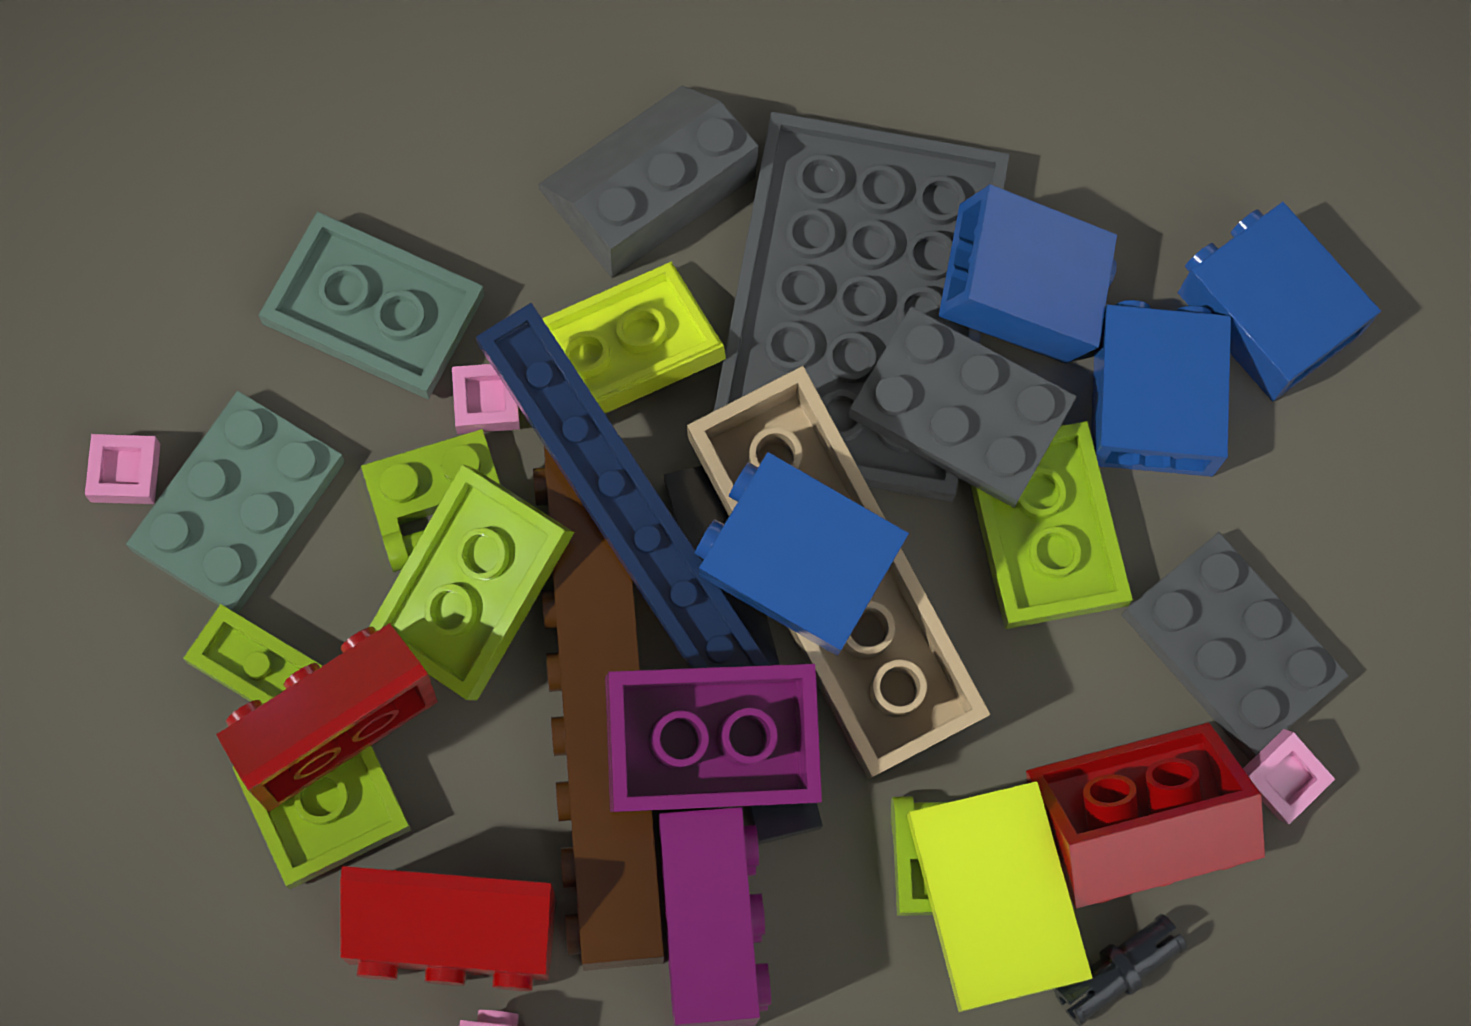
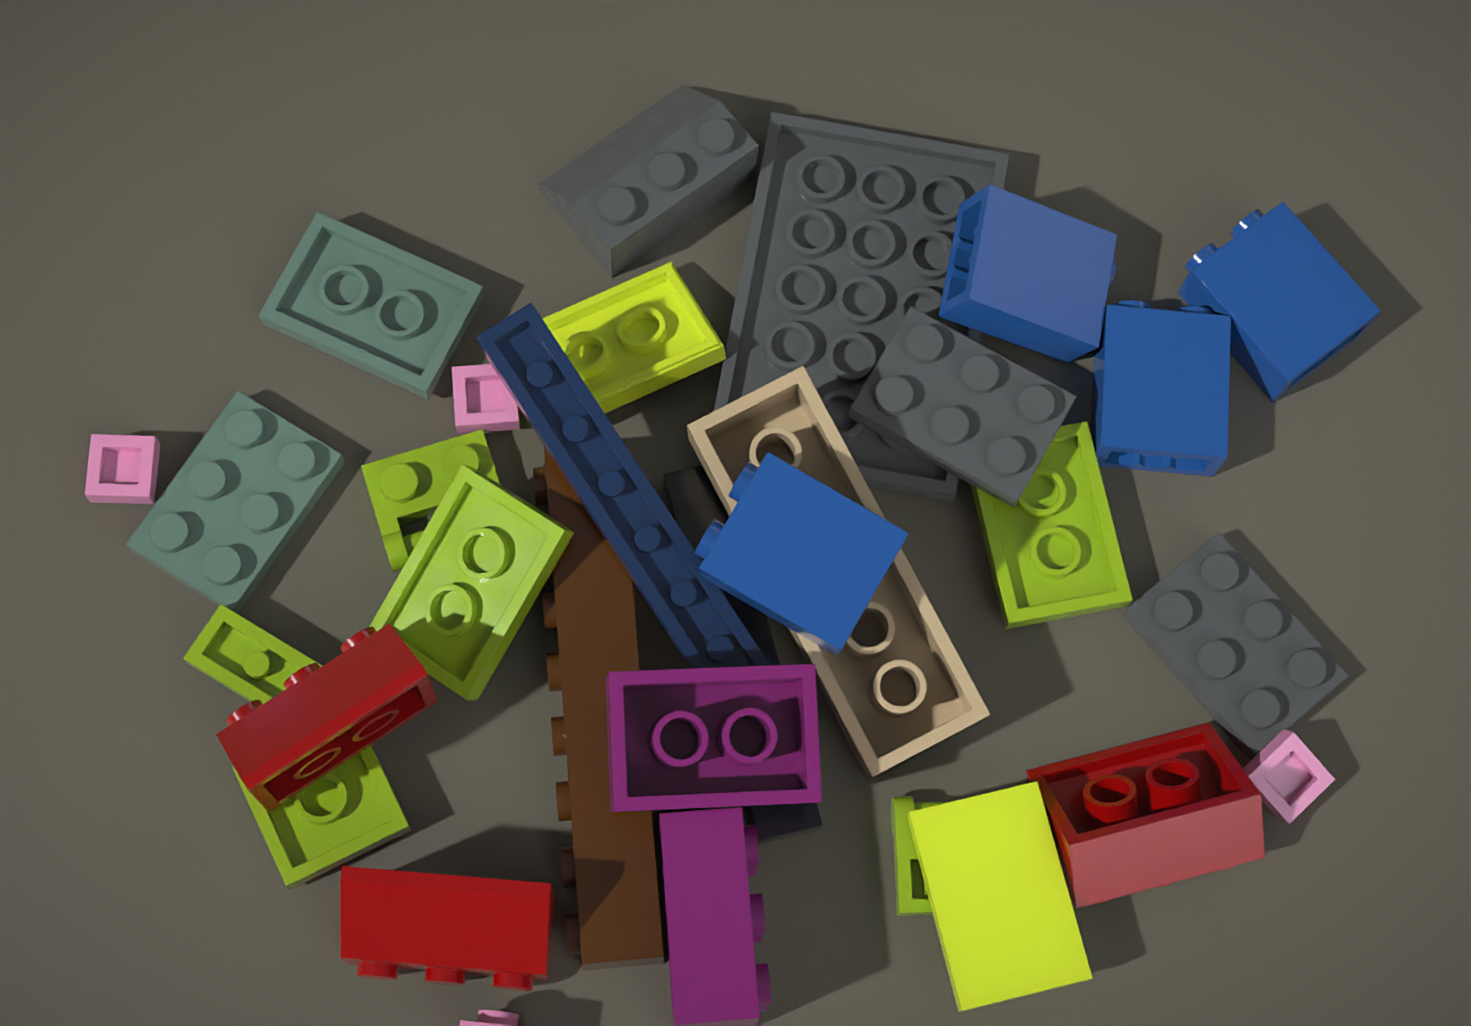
black pin [1054,914,1187,1026] -> none

